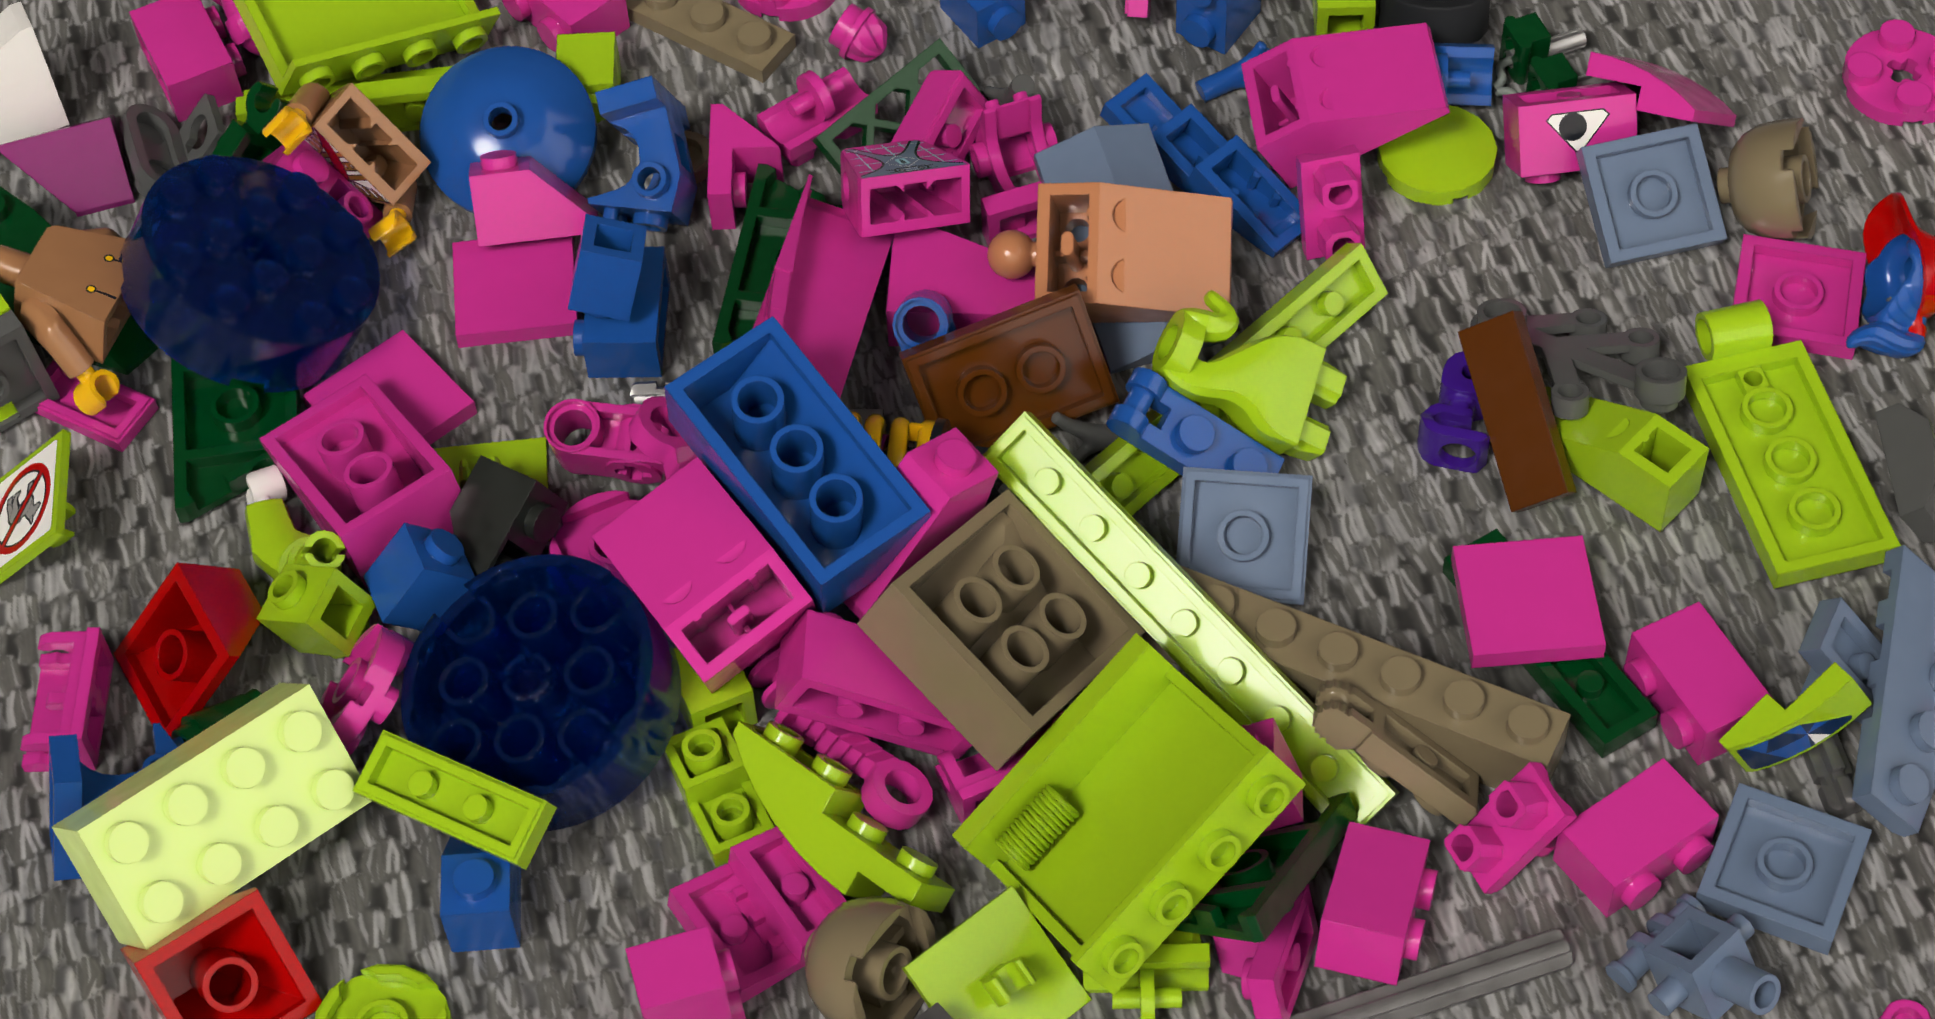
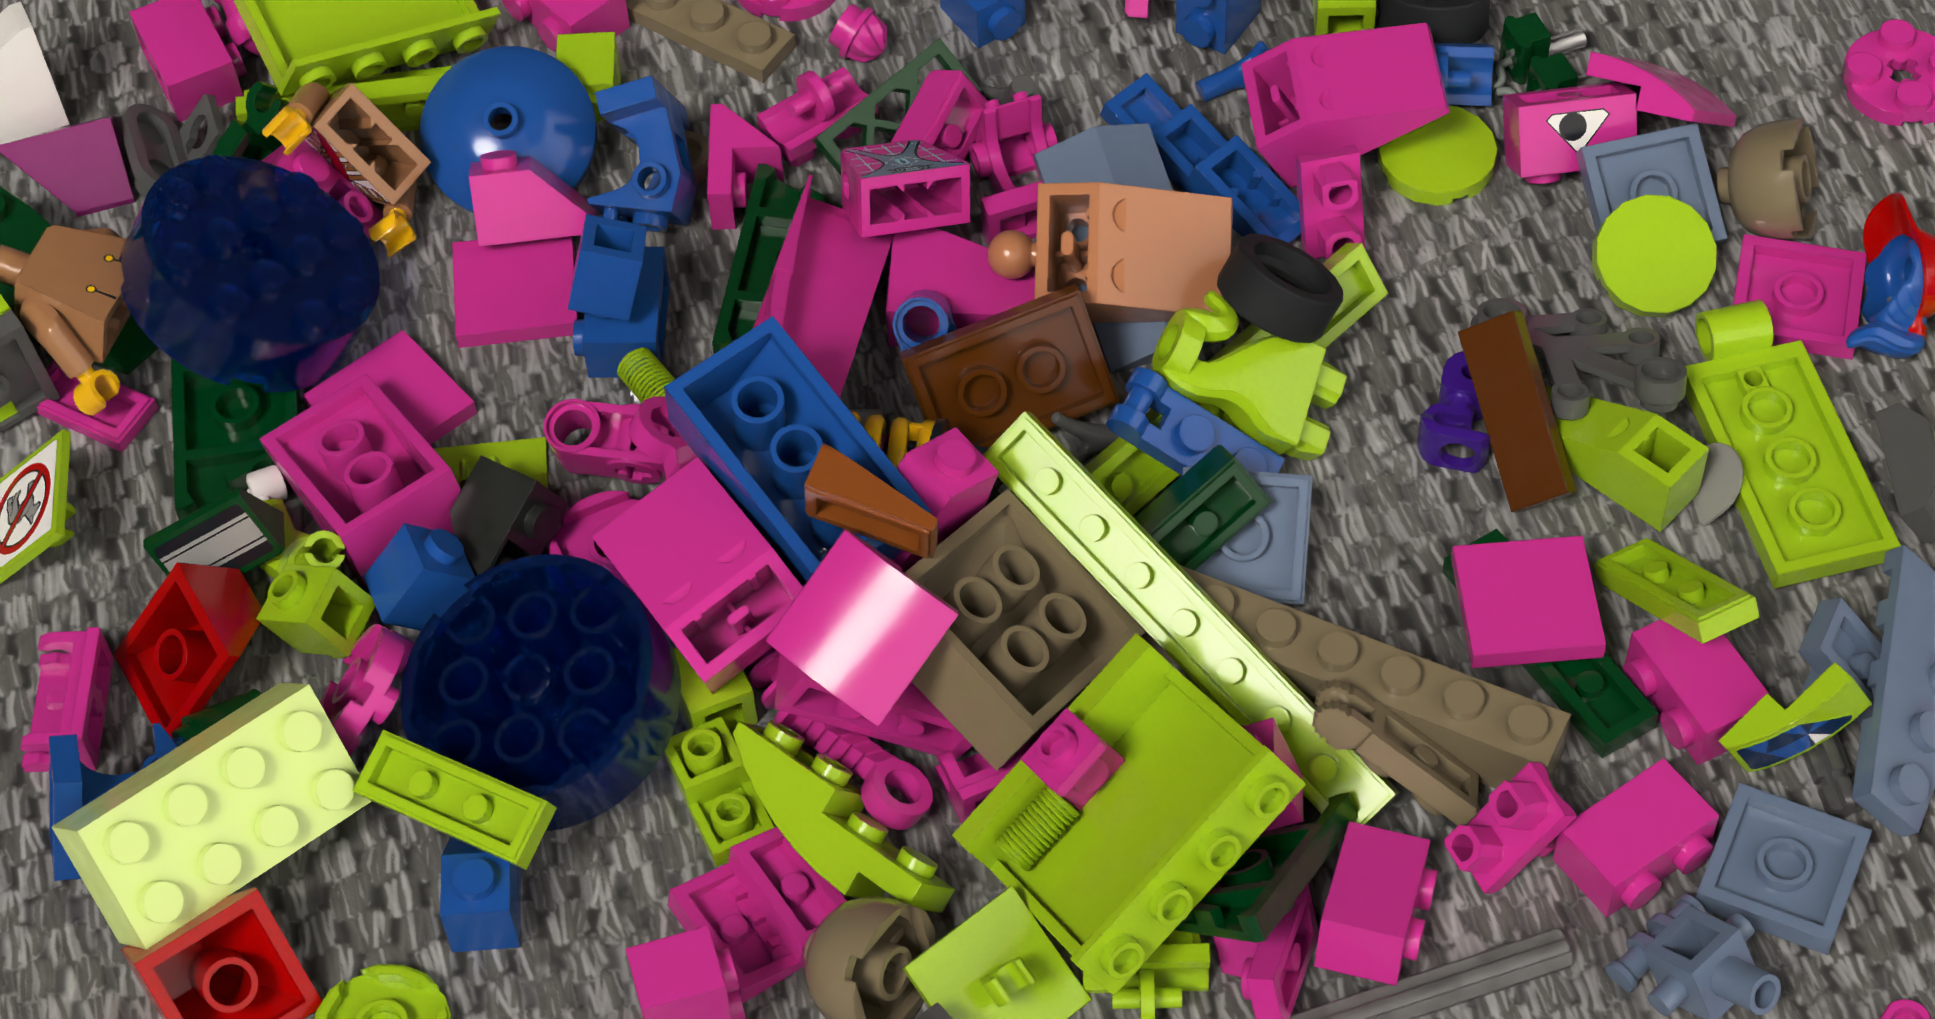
none -> slope [143,487,285,576]
none -> lime piece [617,347,675,403]
none -> dark pink slope [766,528,959,727]
none -> dark orange slope [804,443,938,559]
none -> dark pink bracket [1020,707,1125,811]
none -> dark green slope [1134,445,1272,571]
none -> black tyre [1217,234,1343,343]
none -> lime tile [1592,195,1716,317]
none -> lime tile [1593,538,1760,644]
none -> light grey piece [1693,443,1743,526]

